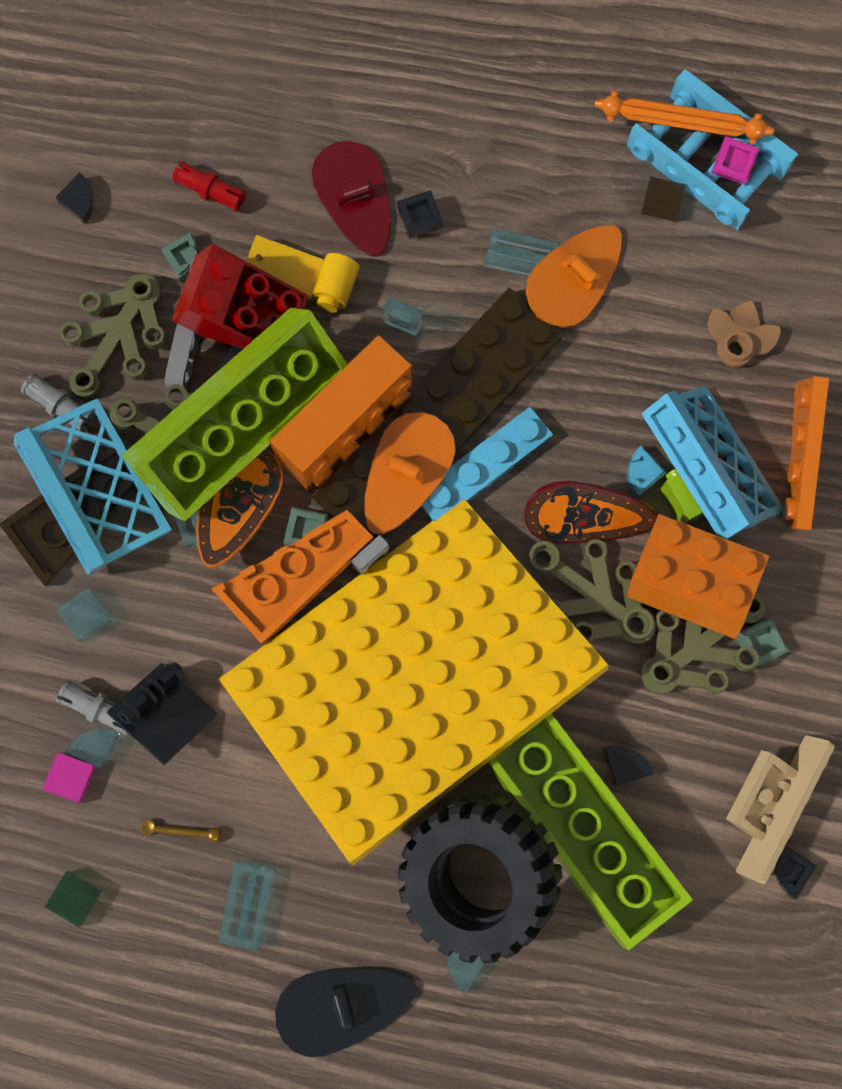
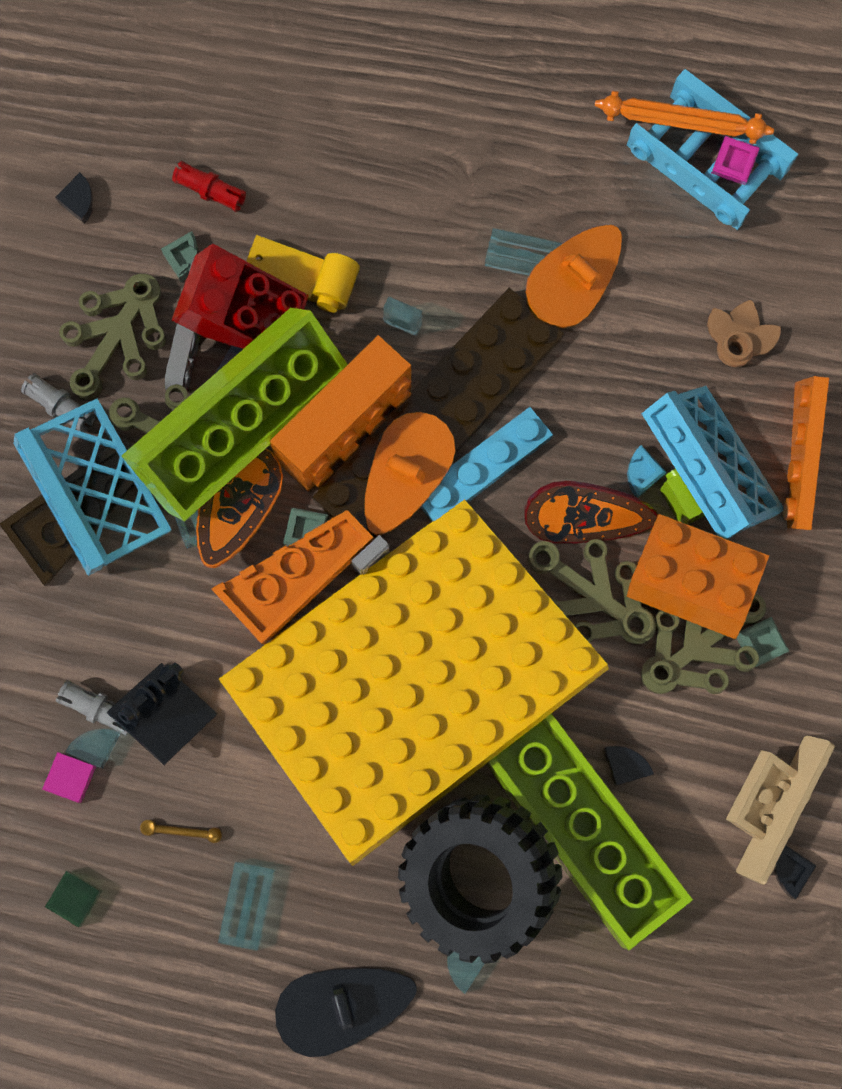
clear light blue tile [56,588,112,642] -> none
dark red shield [311,141,391,257] -> none
black plate [397,190,443,239] -> none
dark brown tile [641,176,685,222] -> none

